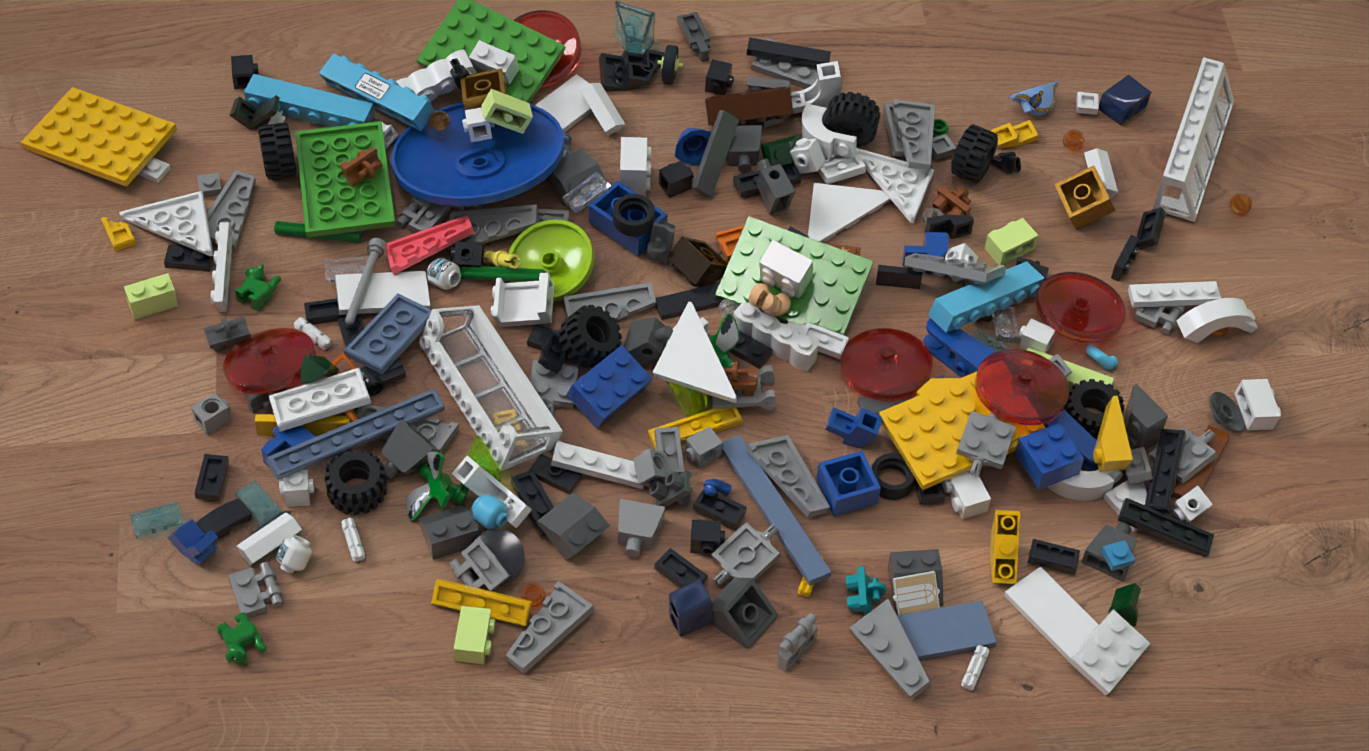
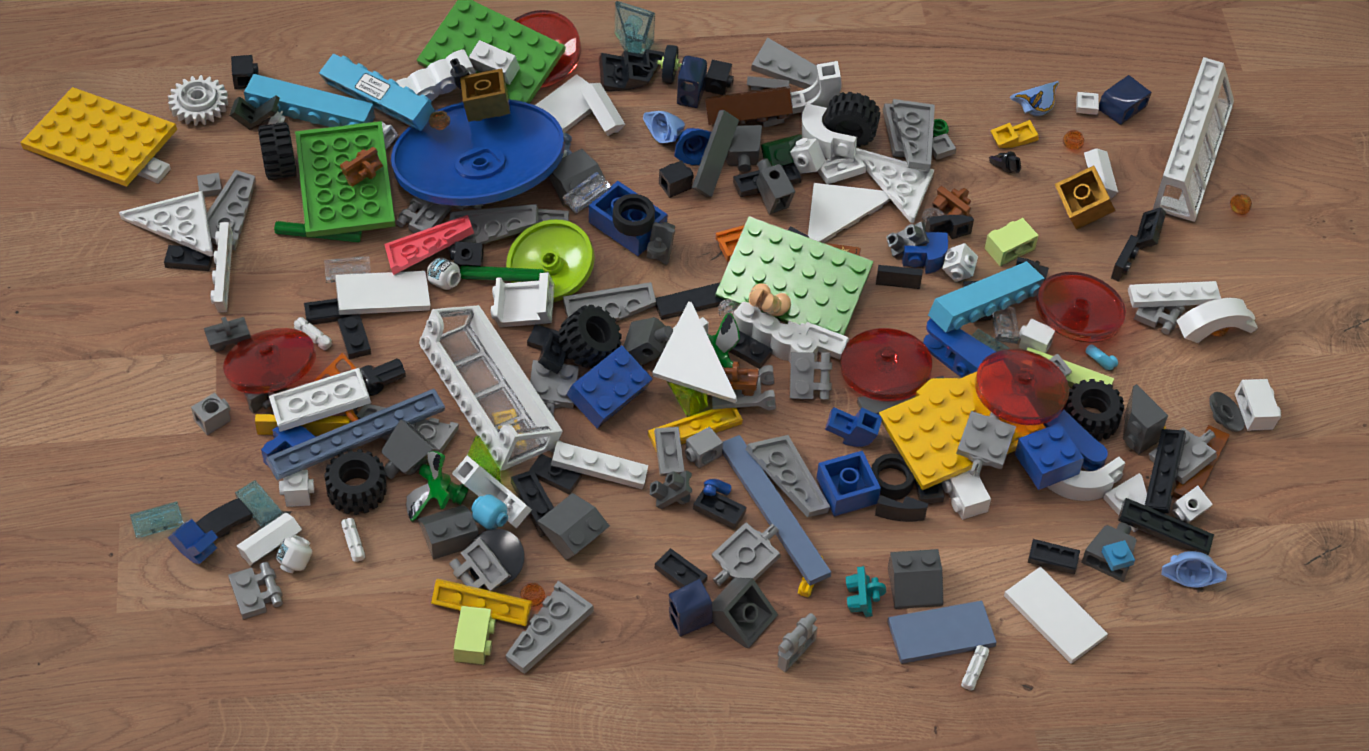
yellow tile [101,217,136,252] -> none
yellowish green brick [124,273,178,320] -> none
black plate [194,454,229,501] -> none
green animal [217,612,267,666] -> none
green animal [235,264,281,312] -> none
dark green tile [301,354,339,384] -> none
sand blue tile [344,293,432,374] -> none
light grey piece [345,238,387,325] -> none
white brick [462,107,494,142] -> none
yellowish green brick [481,89,533,134] -> none
light yellow pin [483,251,520,269] -> none
light grey torso [618,499,665,557] -> none
white brick [620,137,651,197] -> none
light grey brick [633,448,670,487] -> none
dark brown slope [667,237,728,287] -> none
dark grey hinge [677,12,711,61] -> none
black brick [690,520,725,555] -> none
black tile [746,37,831,67] -> none
white brick [759,240,813,299] -> none
light grey wing [850,599,931,700] -> none
piece [893,571,940,616] -> none
light grey wing [904,253,1006,284] -> none
black tyre [951,124,998,183] -> none
yellow slope [990,510,1020,584] -> none
white plate [1068,609,1150,696] -> none
yellow slope [1093,396,1133,471] -> none
dark green tile [1108,583,1141,626] -> none
light grey plate [1125,447,1153,484] -> none
none -> white gear [168,75,228,126]
none -> light blue hat [643,111,685,143]
none -> dark blue piece [677,56,707,108]
none -> light grey plate [790,352,832,399]
none -> black slope [875,495,928,522]
none -> dark grey hips [886,221,929,258]
none -> light blue hat [1161,551,1227,588]

